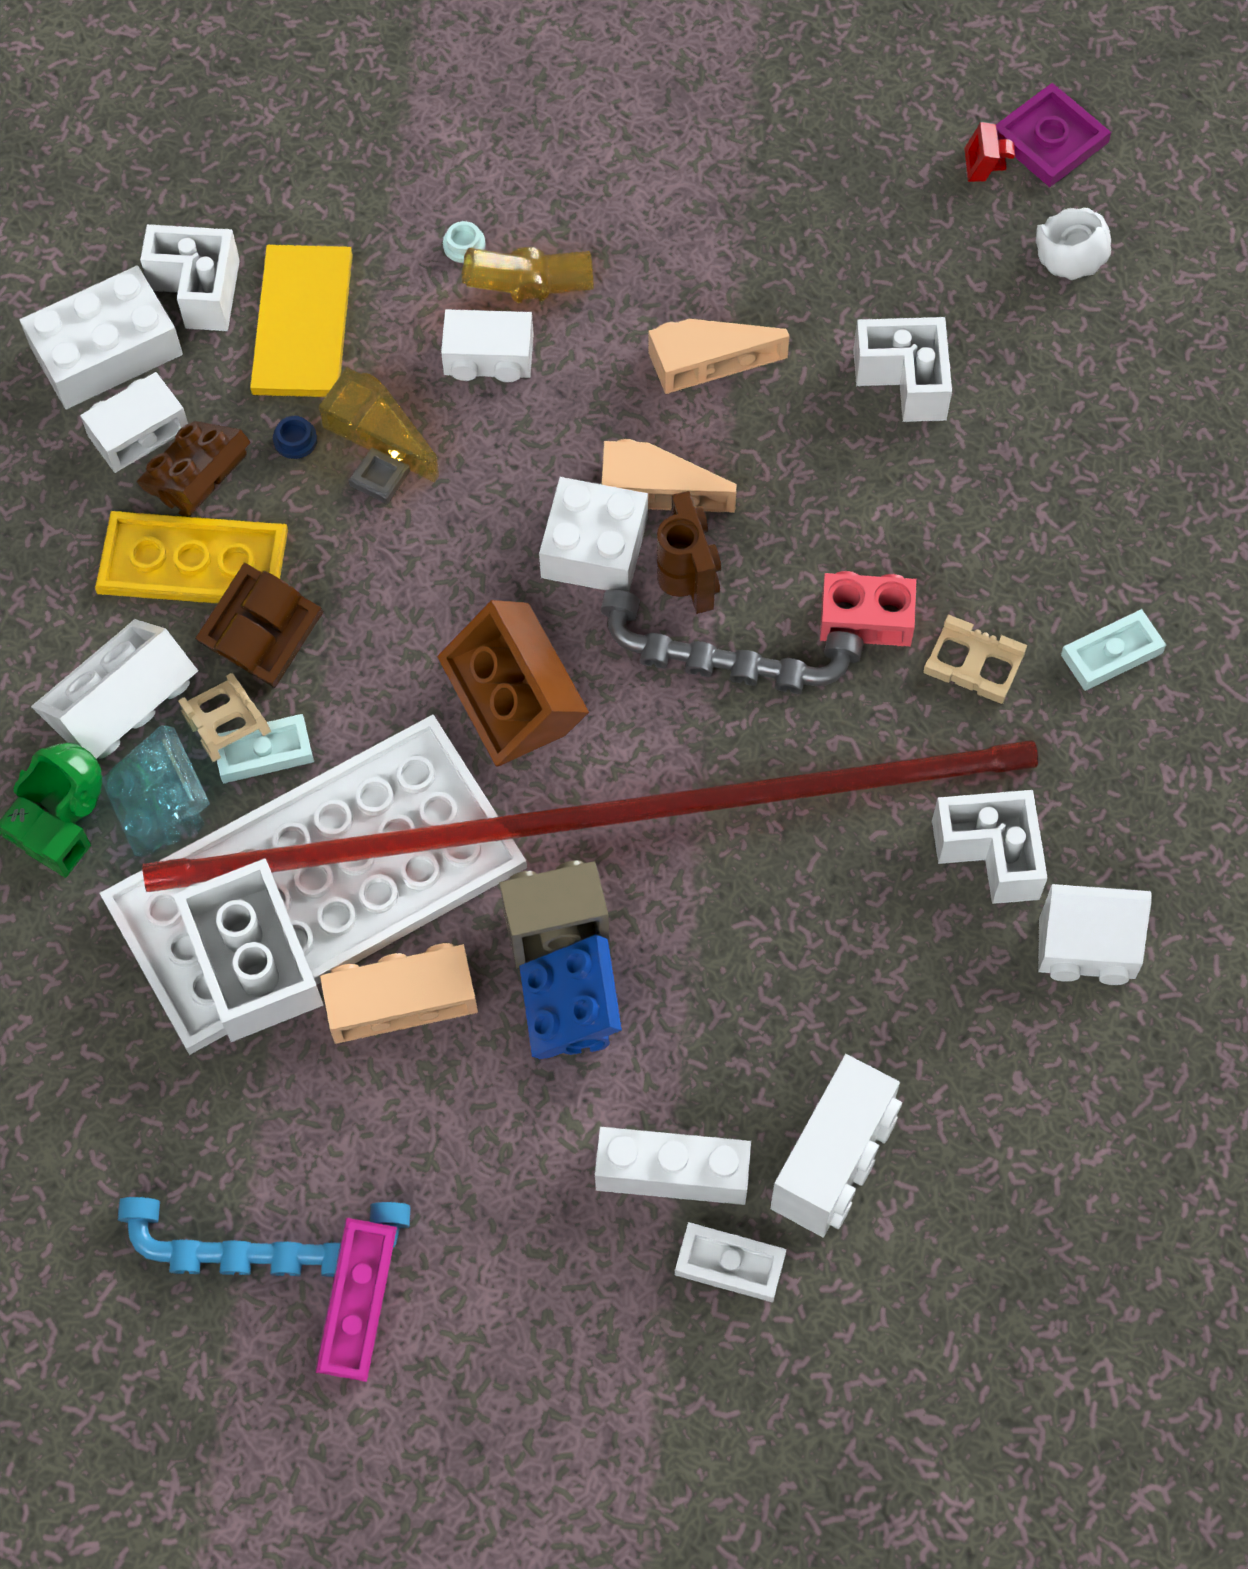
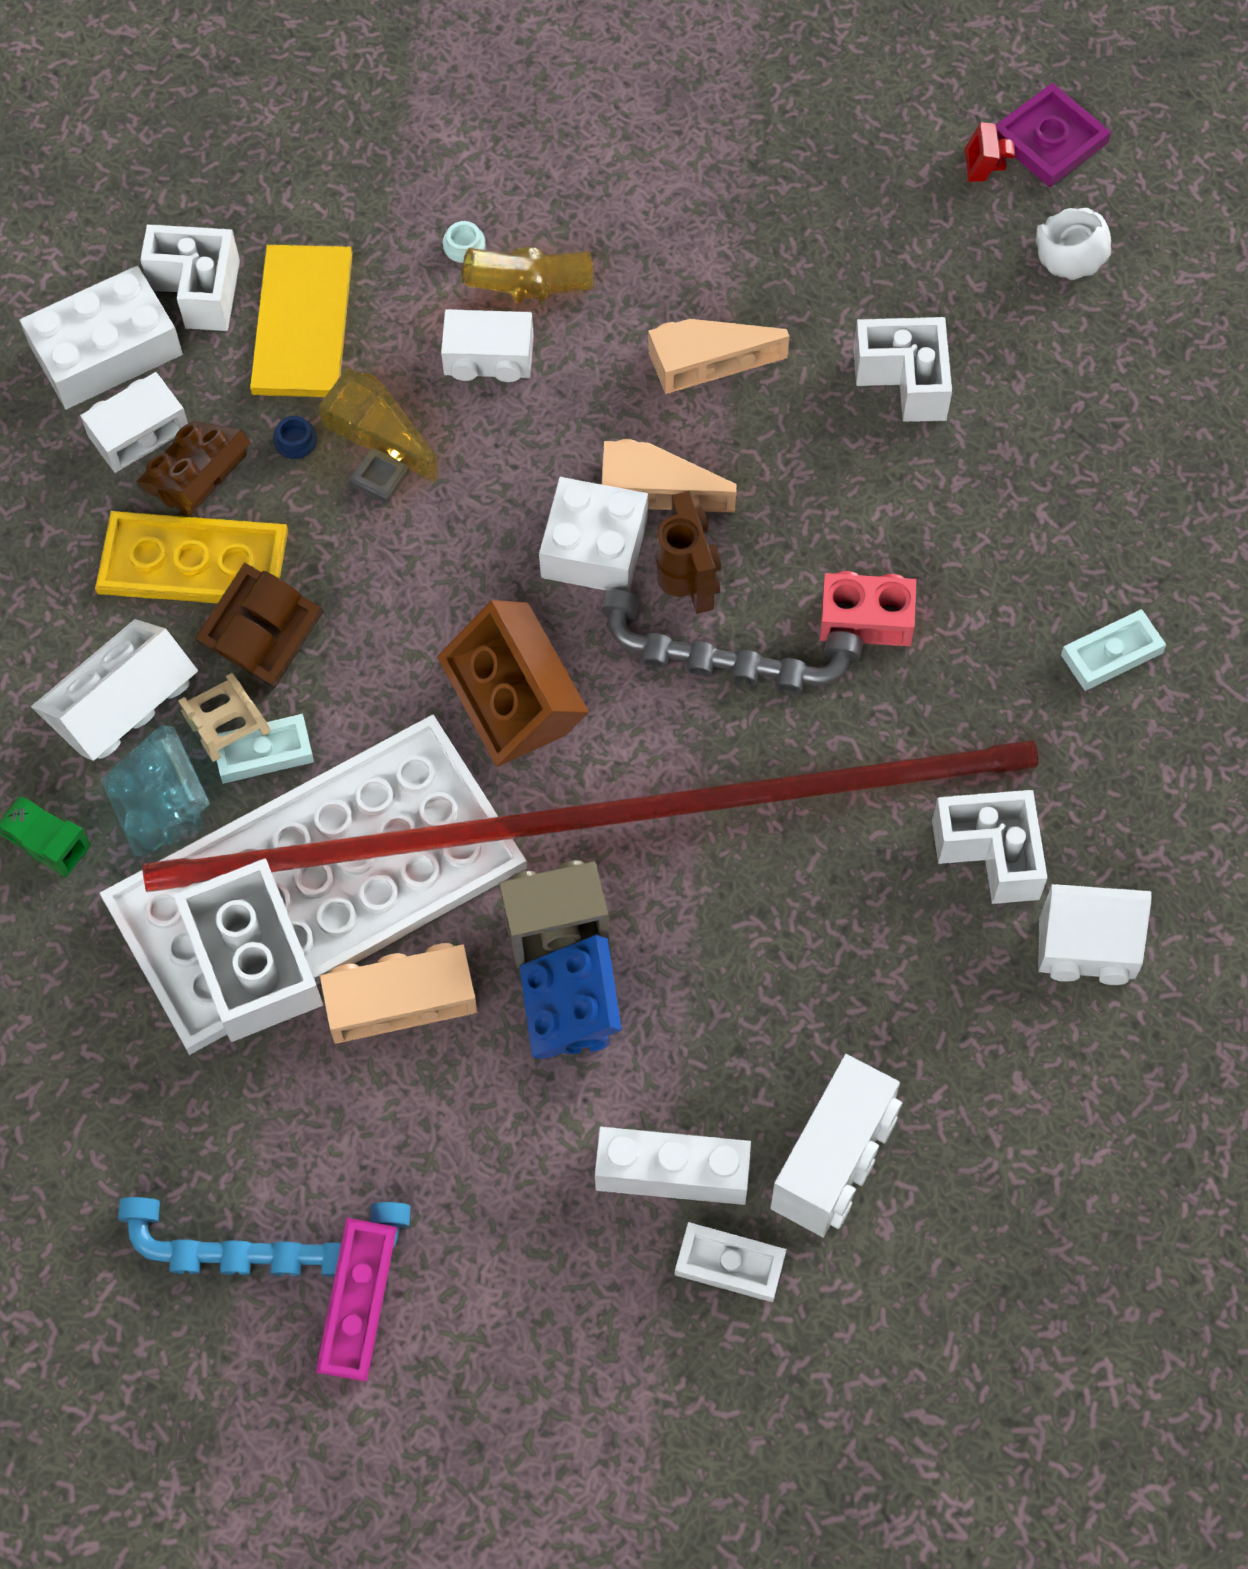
green cap [14,743,102,823] -> none
tan piece [924,615,1027,704] -> none

